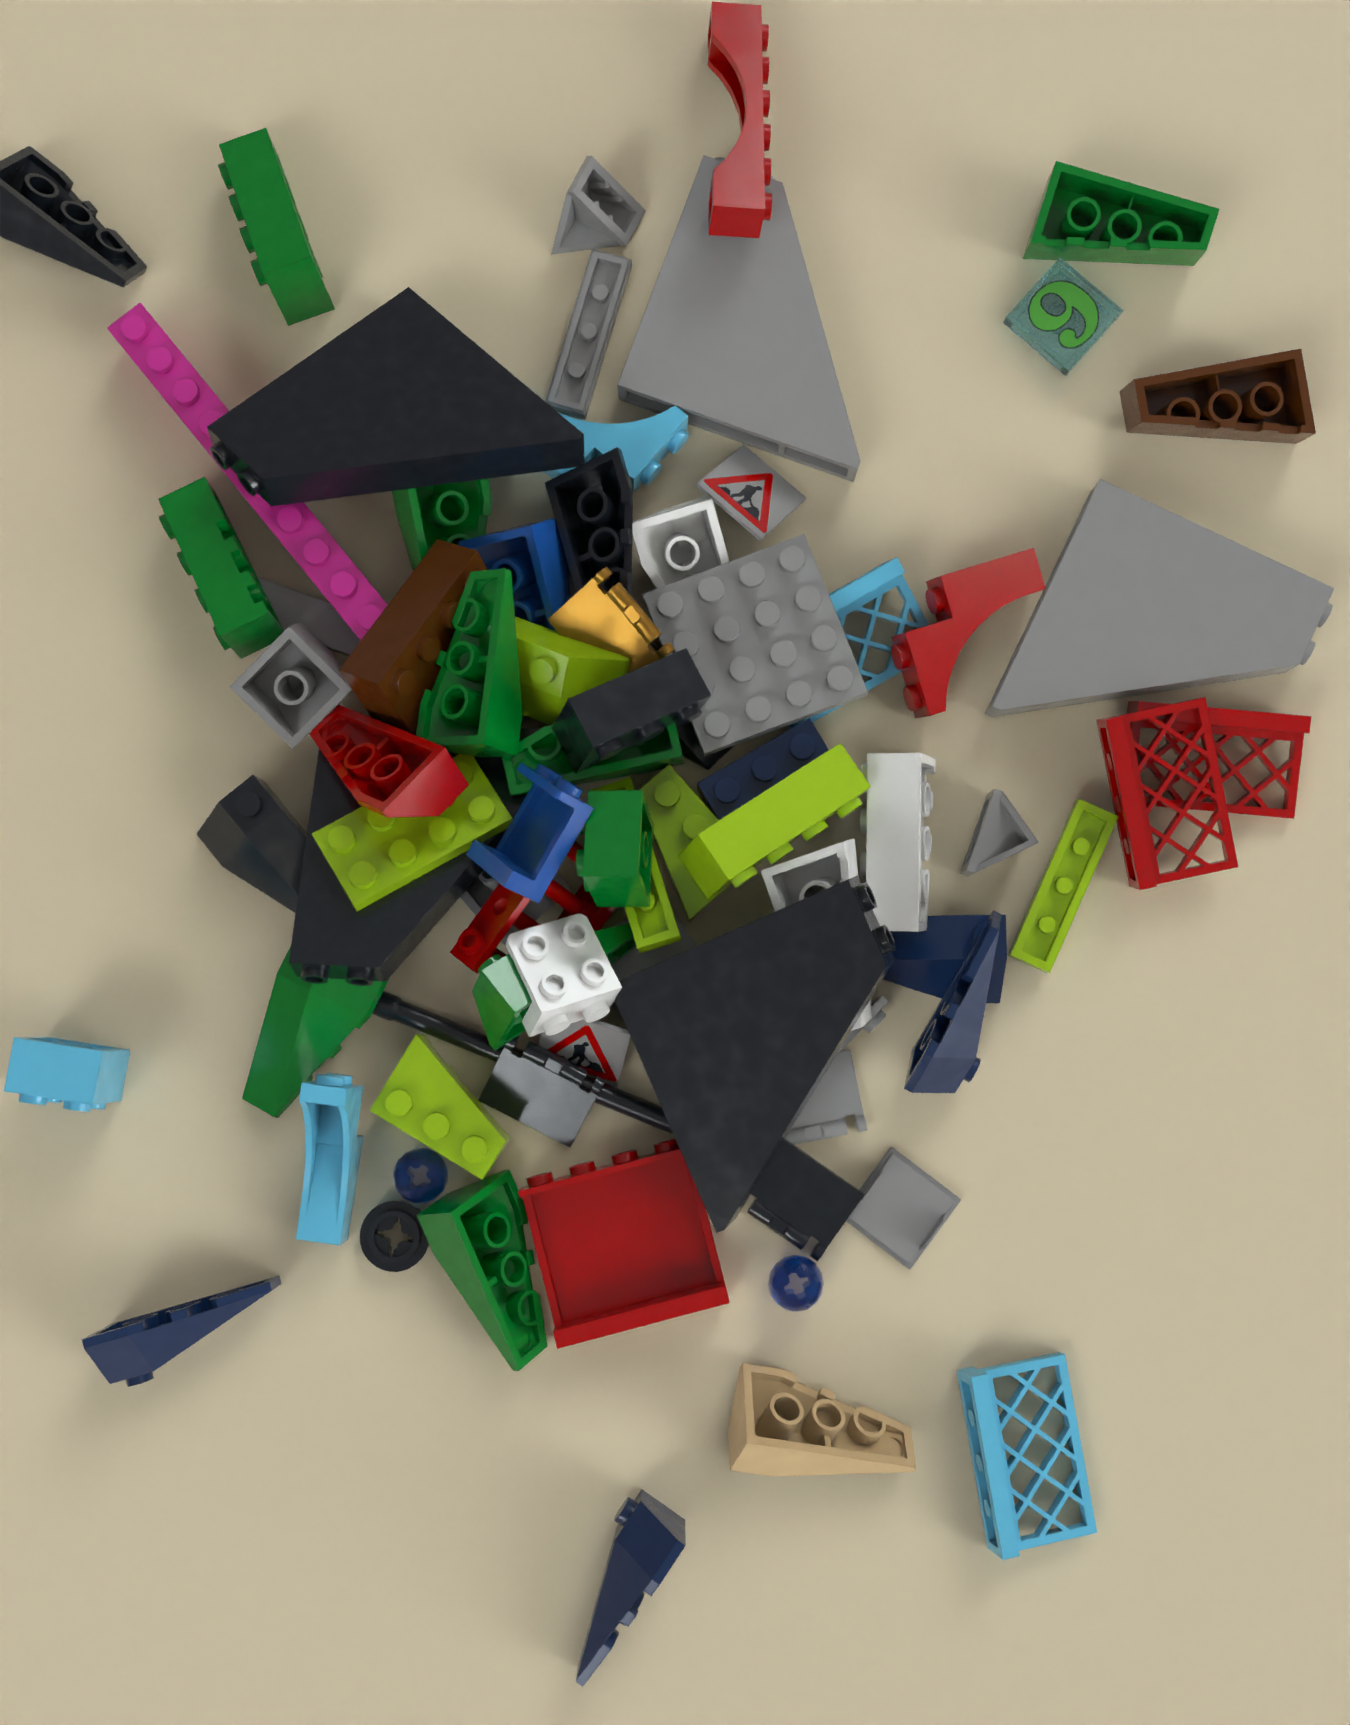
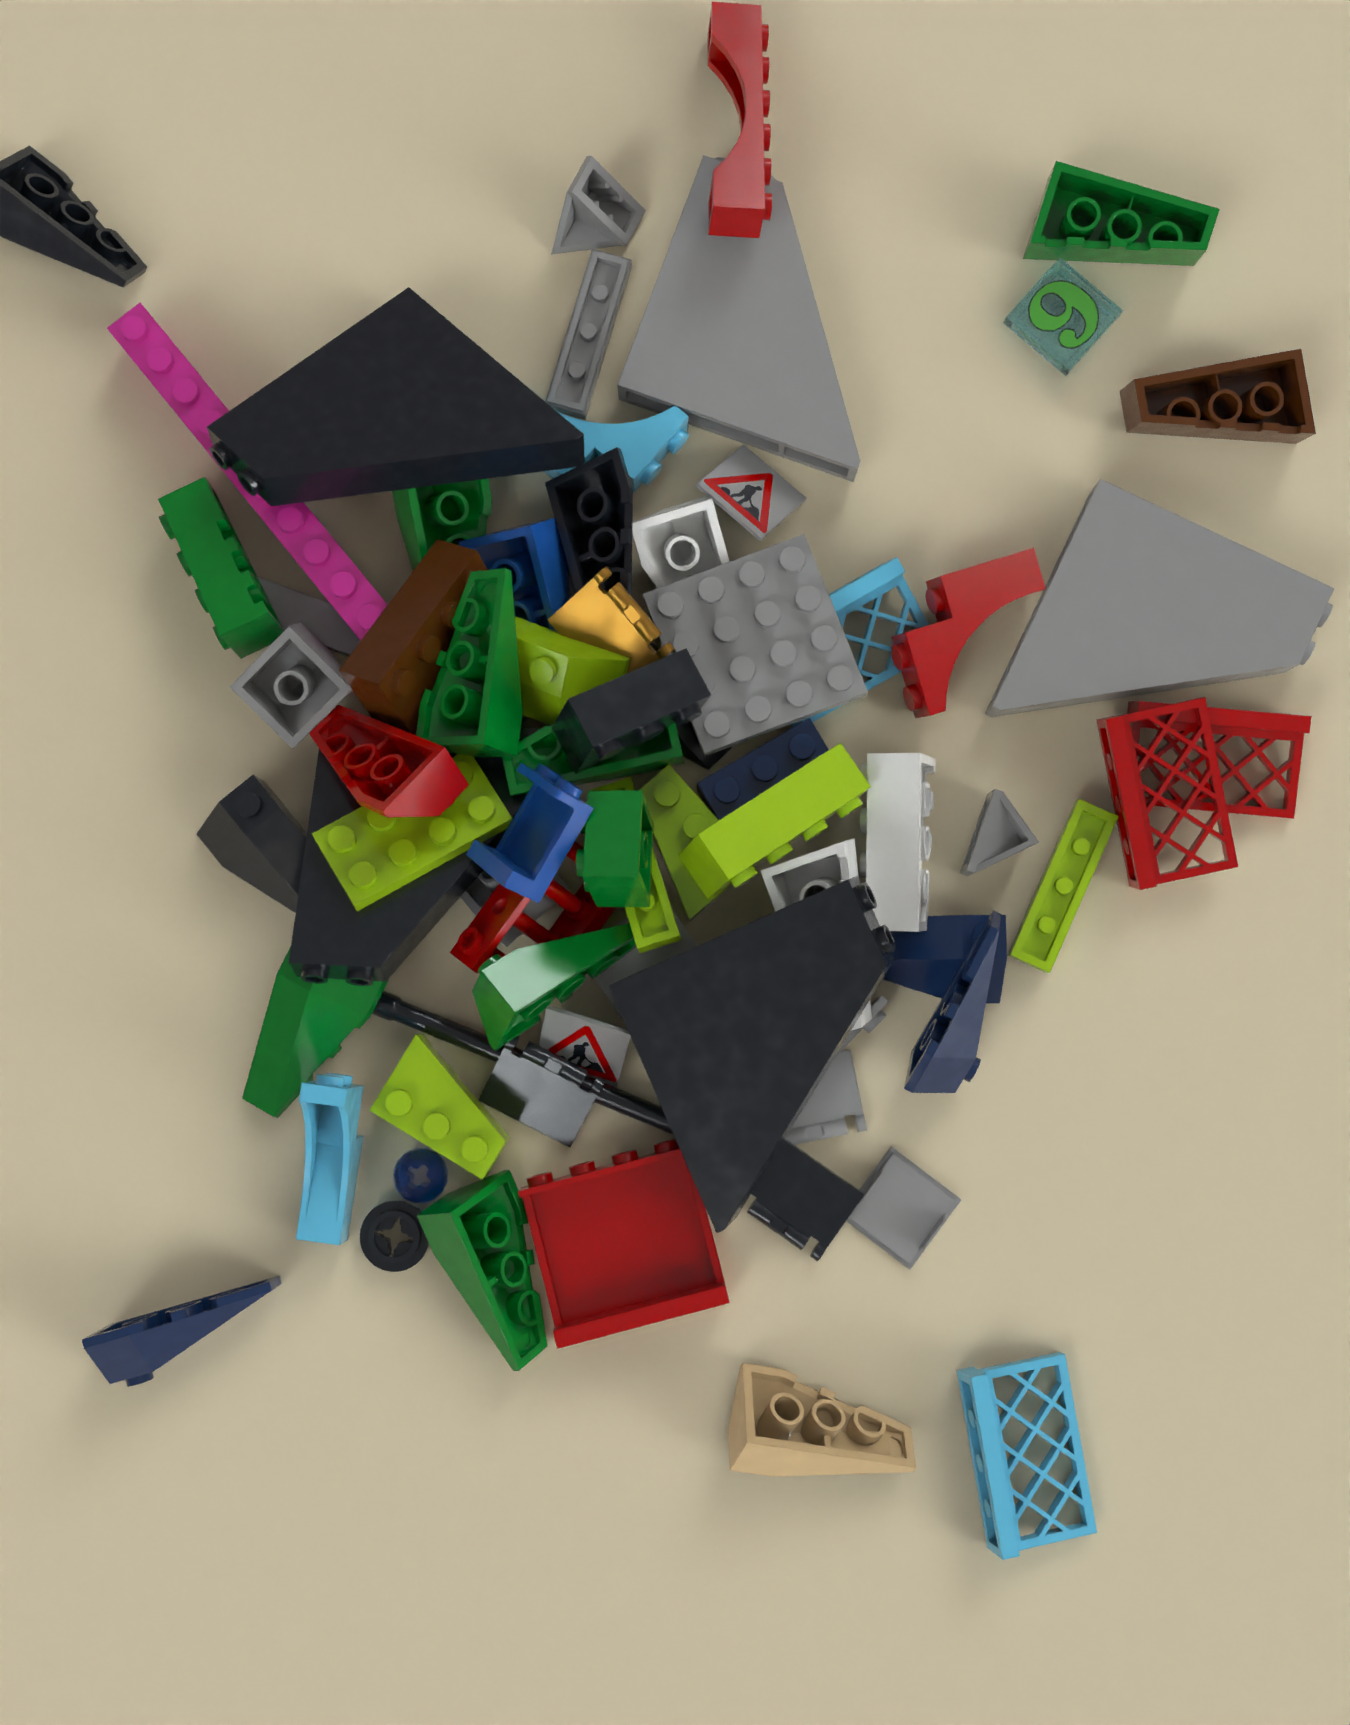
medium azure brick [4,1037,130,1112] -> none
green wedge [218,128,335,326] -> none
white bracket [506,914,622,1037] -> none
dark blue wedge [576,1489,686,1687] -> none
clear blue piece [768,1255,824,1312] -> none

